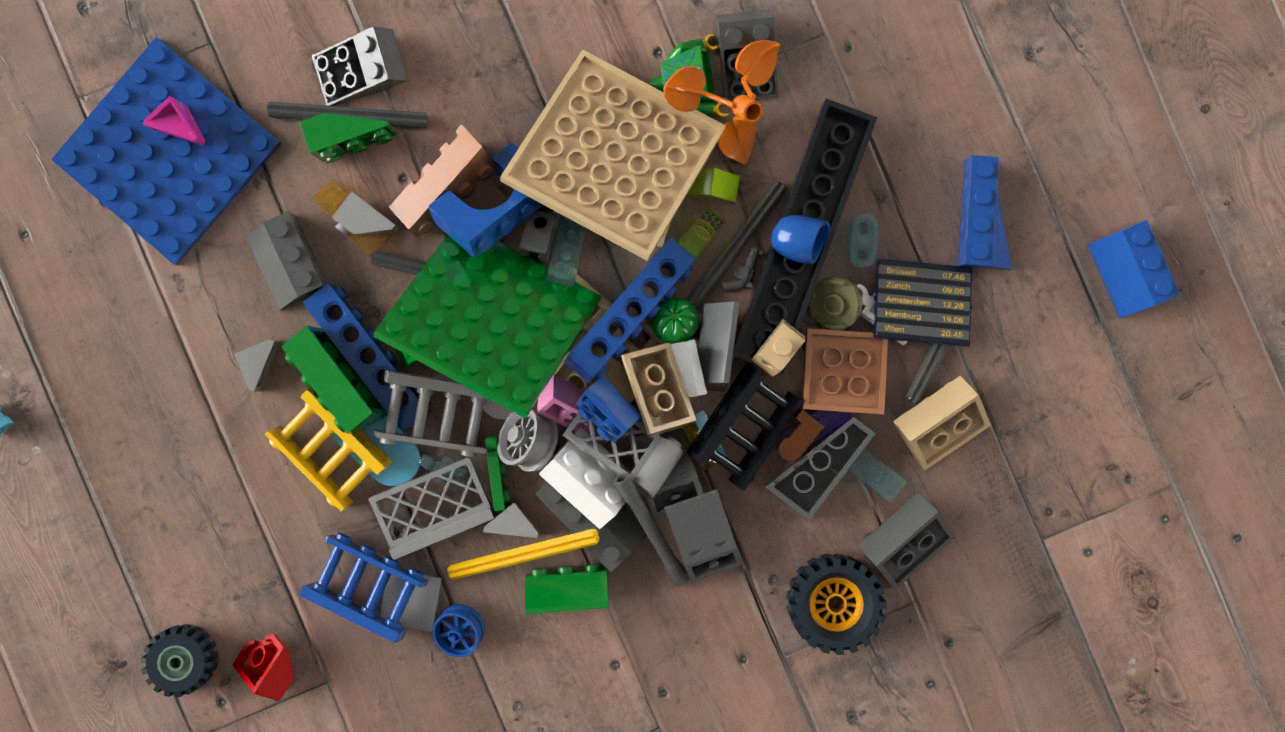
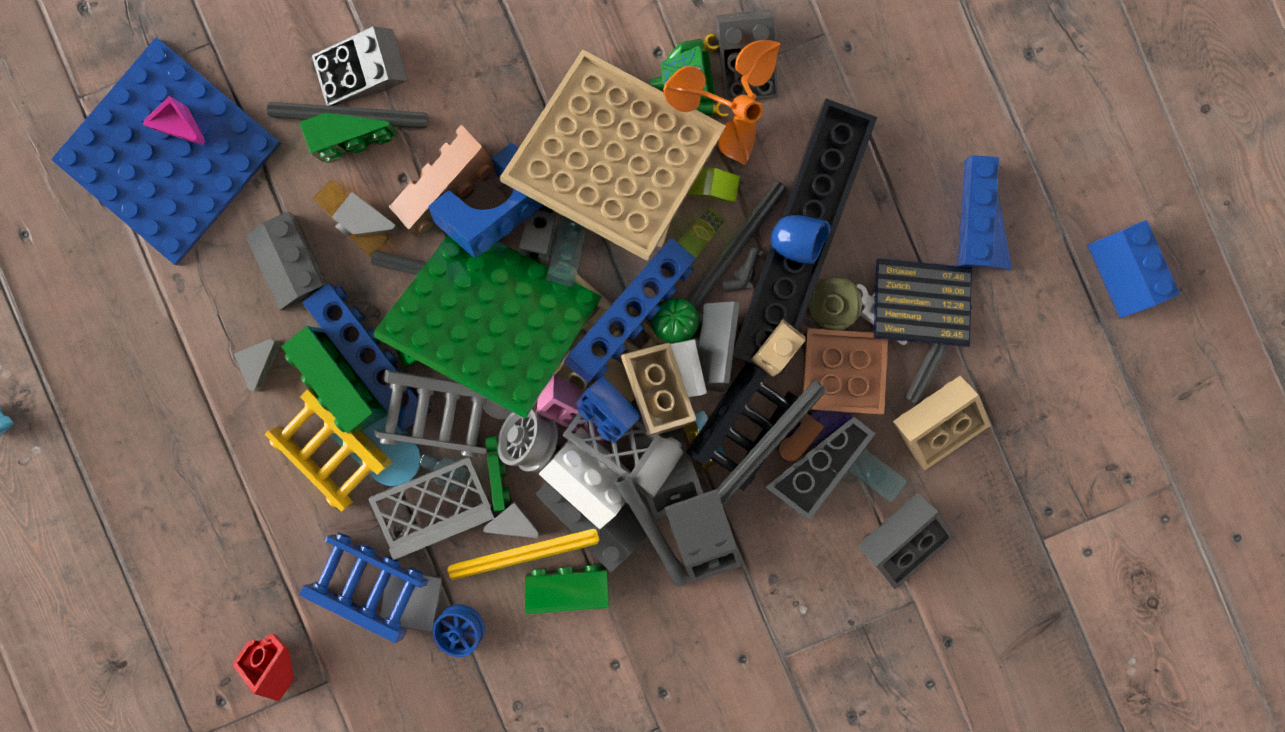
black wheel [141,624,219,697] -> none
black wheel [786,554,887,655] -> none
clear light blue plate [849,213,879,268] -> none
none -> dark grey axle [717,380,826,506]

